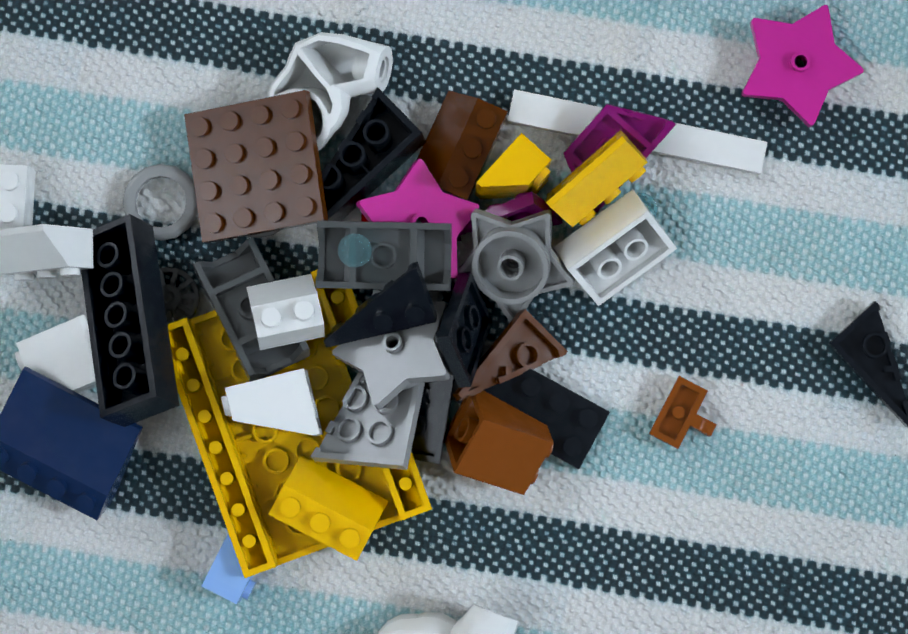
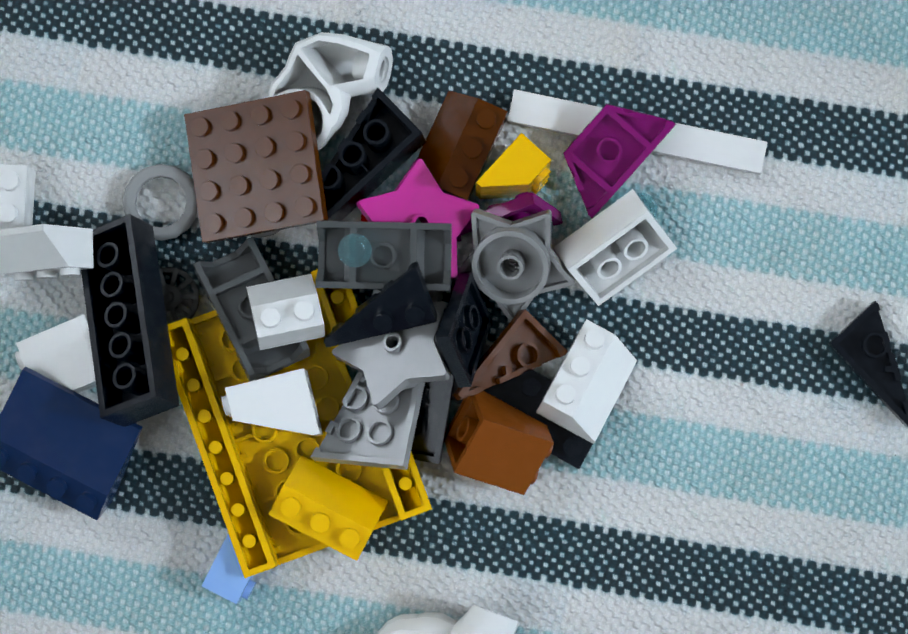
yellow slope [546,130,648,228] -> none
dark orange plate [649,376,717,449] -> none
dark pink plate [741,5,864,127] -> none
none -> white slope [536,319,637,444]

